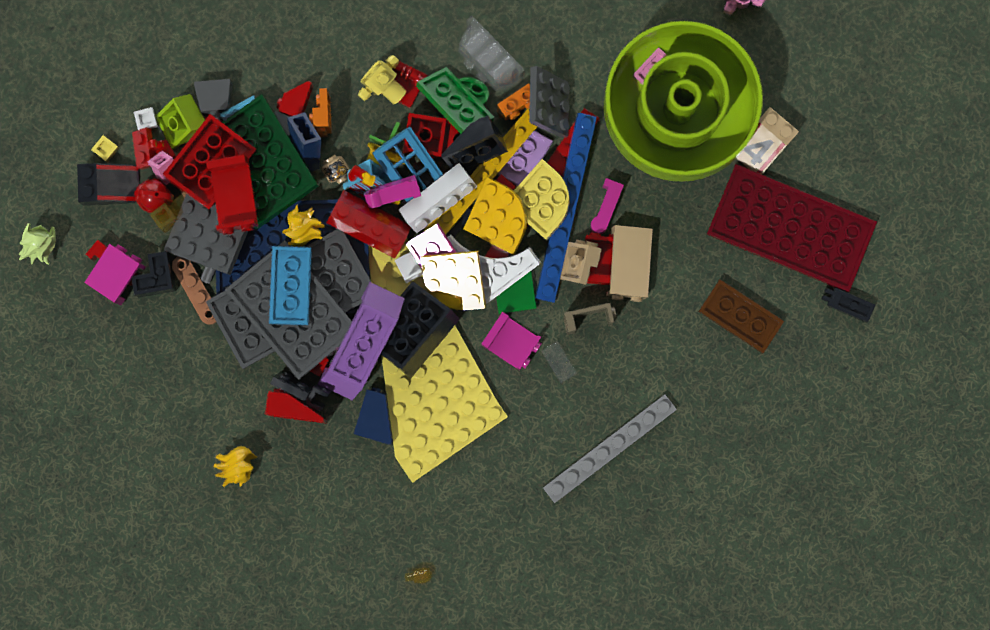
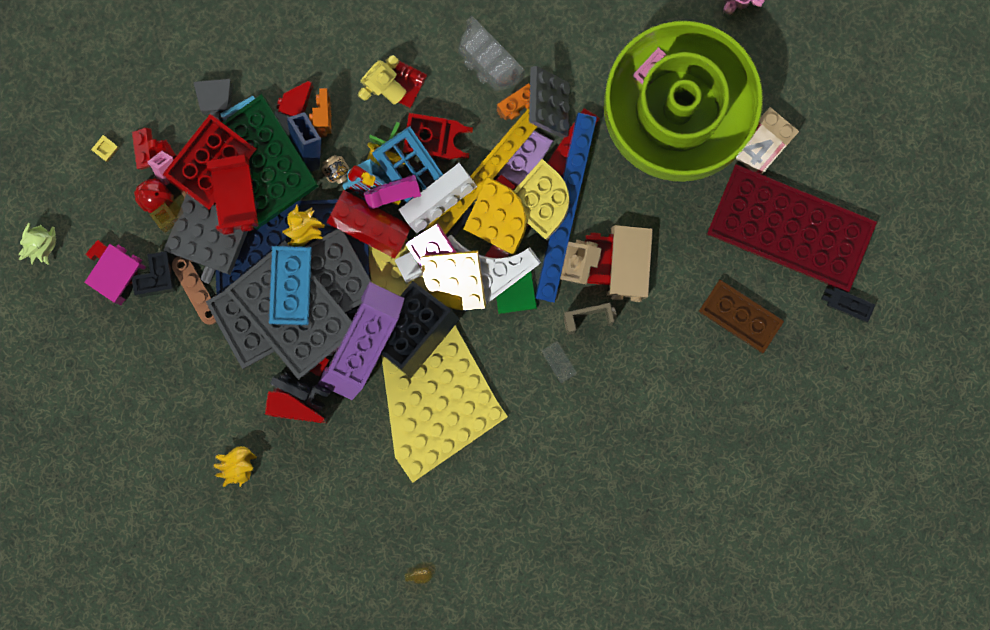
black slope [77,163,139,206] -> none
white plate [134,107,158,130] -> none
lime slope [155,94,205,149] -> none
dark blue slope [354,387,393,445] -> none
green plate [416,67,494,134] -> none
black slope [441,116,508,171] -> none
dark pink panel [481,312,542,370] -> none
light grey plate [543,395,677,503] -> none
dark pink leg [590,178,624,234] -> none

